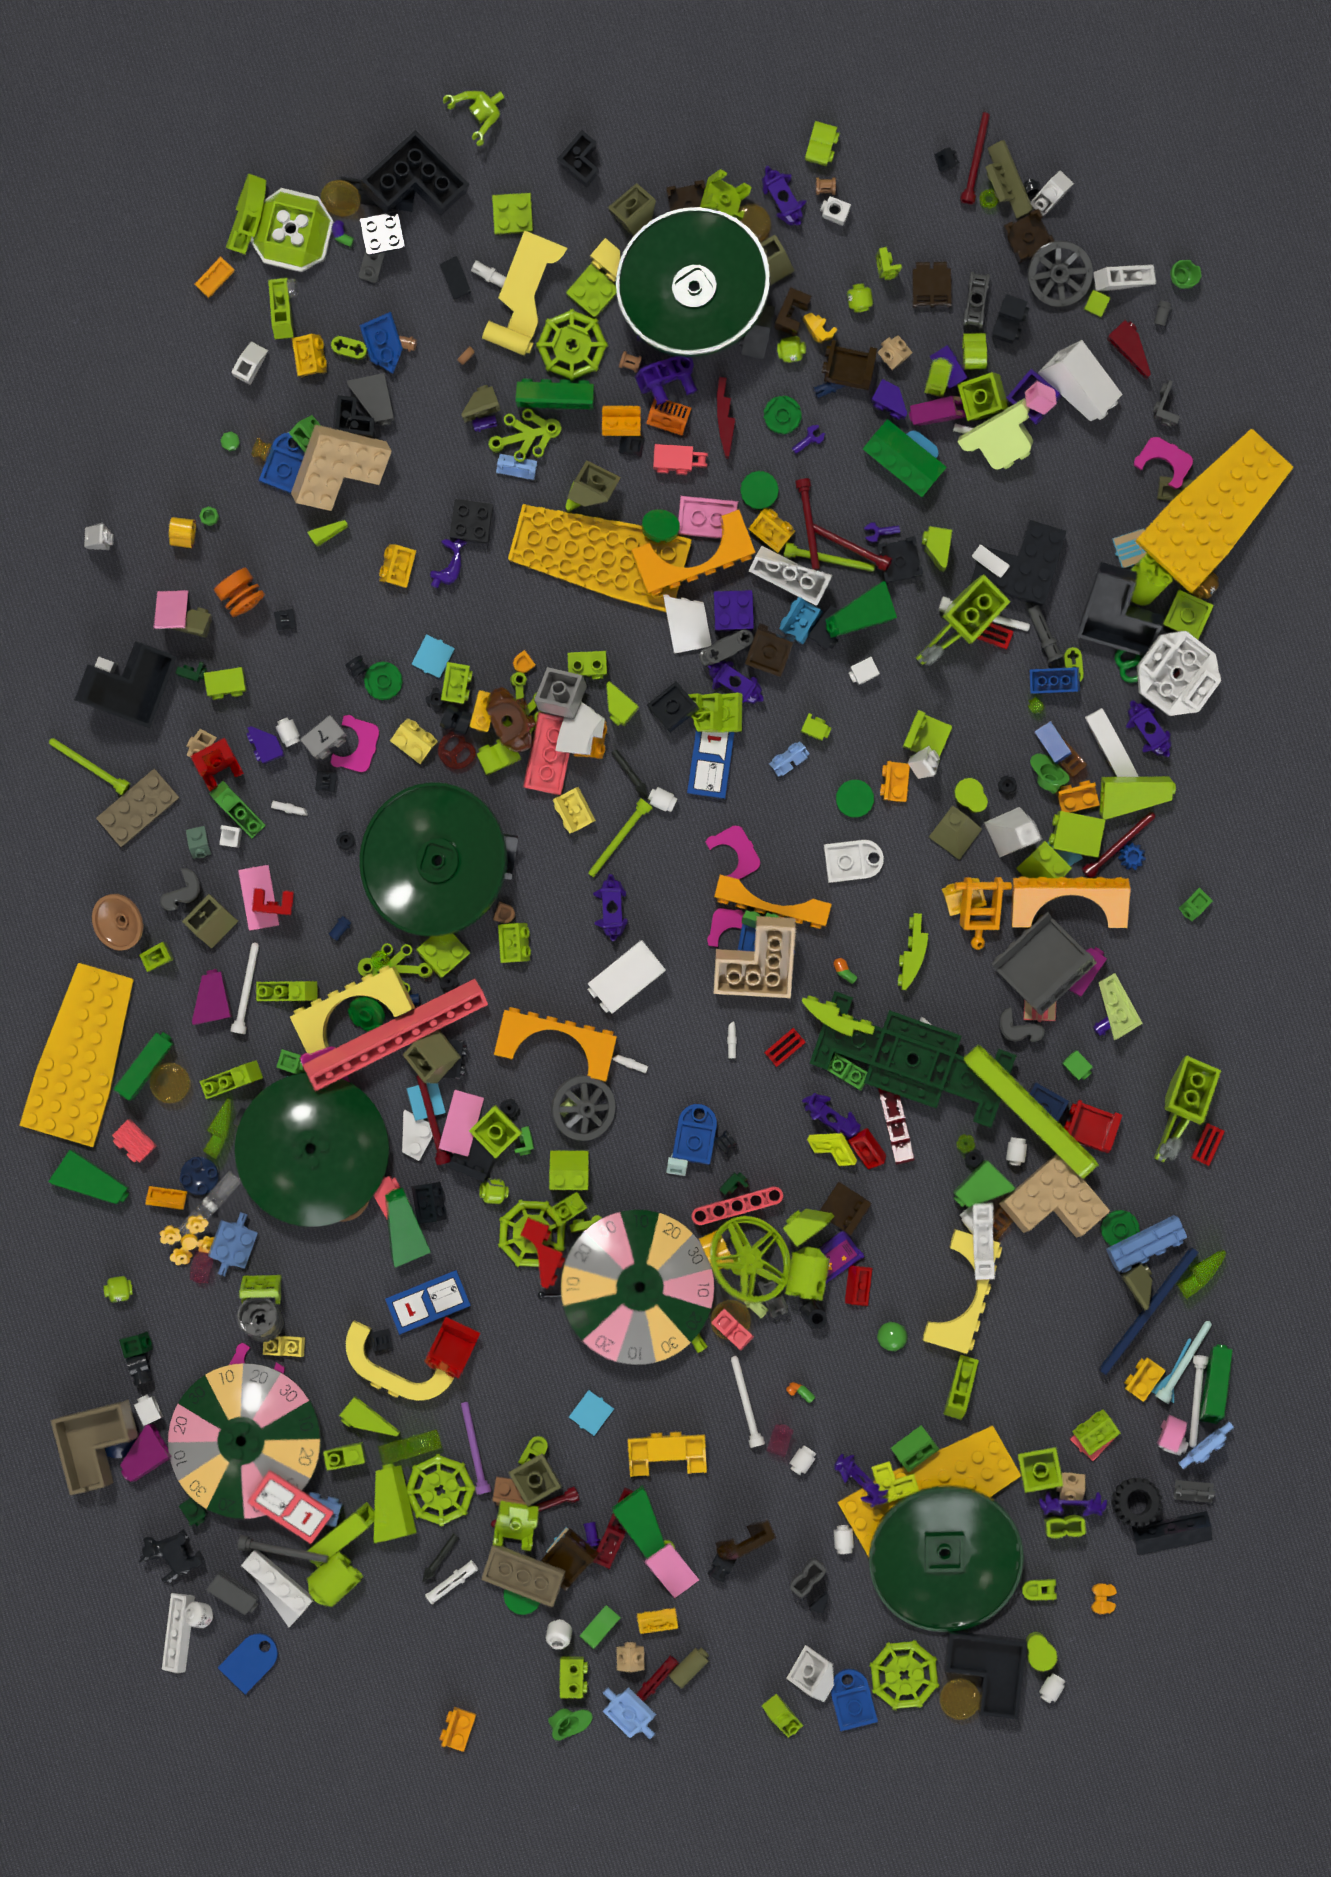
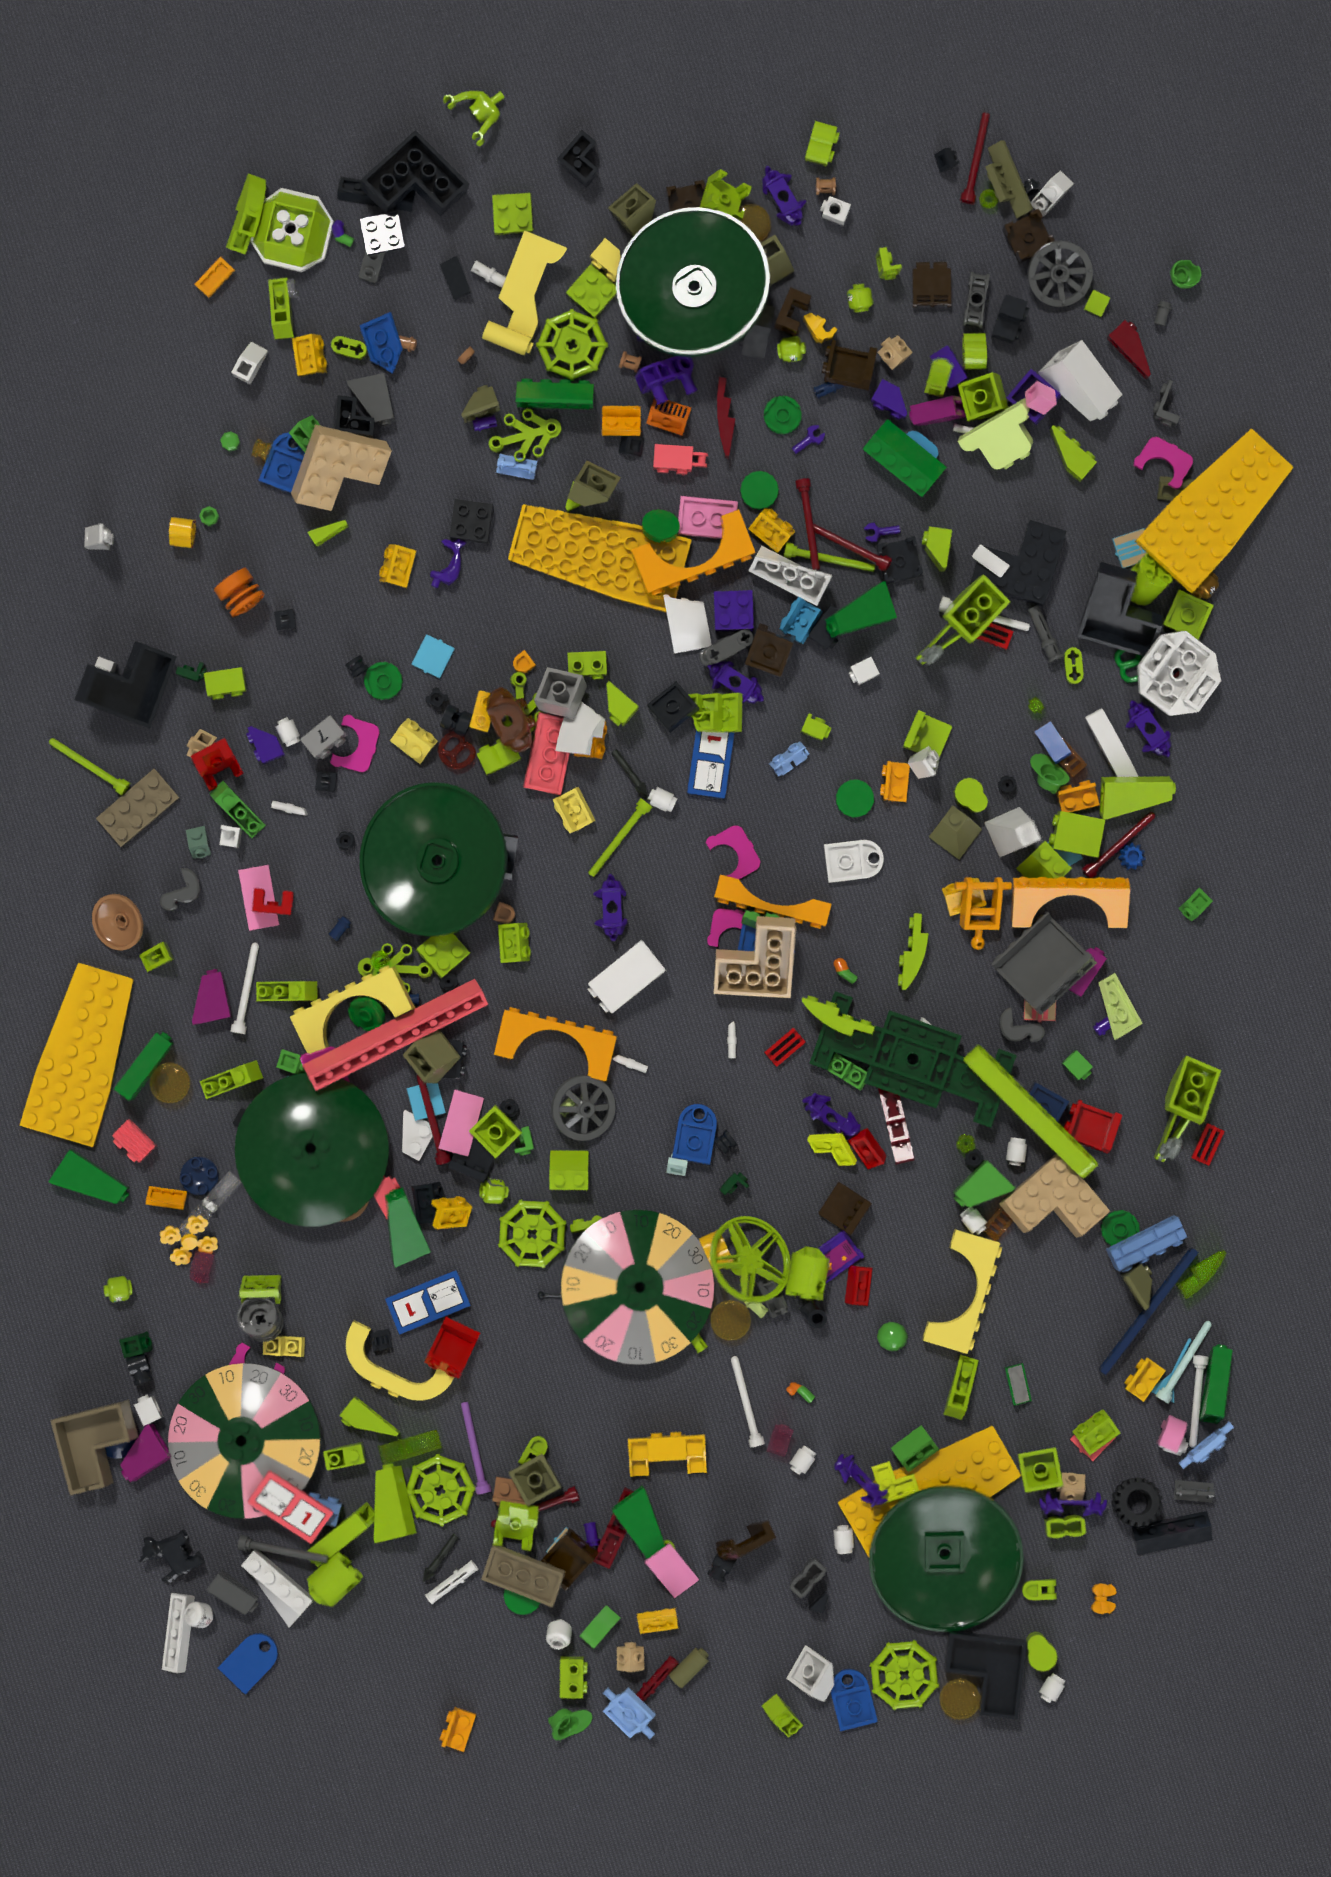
bright pink piece [154,591,188,628] -> none
olive slope [170,607,212,638] -> none
dark green bracket [179,1498,208,1527] -> none
olive slope [182,894,239,949] -> none
clear neon green slope [203,1098,233,1159] -> none
medium blue plate [208,1212,258,1276] -> none
clear yellow piece [321,180,361,216] -> none
lime bracket [441,662,472,705] -> none
red arch [520,1217,565,1289] -> none
lime slope [549,1192,587,1226] -> none
medium azure piece [569,1390,614,1436] -> none
coral beam [692,1186,783,1225] -> none
coral slope [711,1309,754,1350] -> none
lime slope [783,1209,834,1246] -> none
white slope [973,1203,995,1280] -> none
blue piece [1030,667,1080,693] -> none
white slope [1093,265,1156,291] -> none
none -> yellow bracket [431,1196,472,1229]
none -> flat silver slope [1004,1363,1032,1406]
none -> lime slope [1050,425,1097,482]

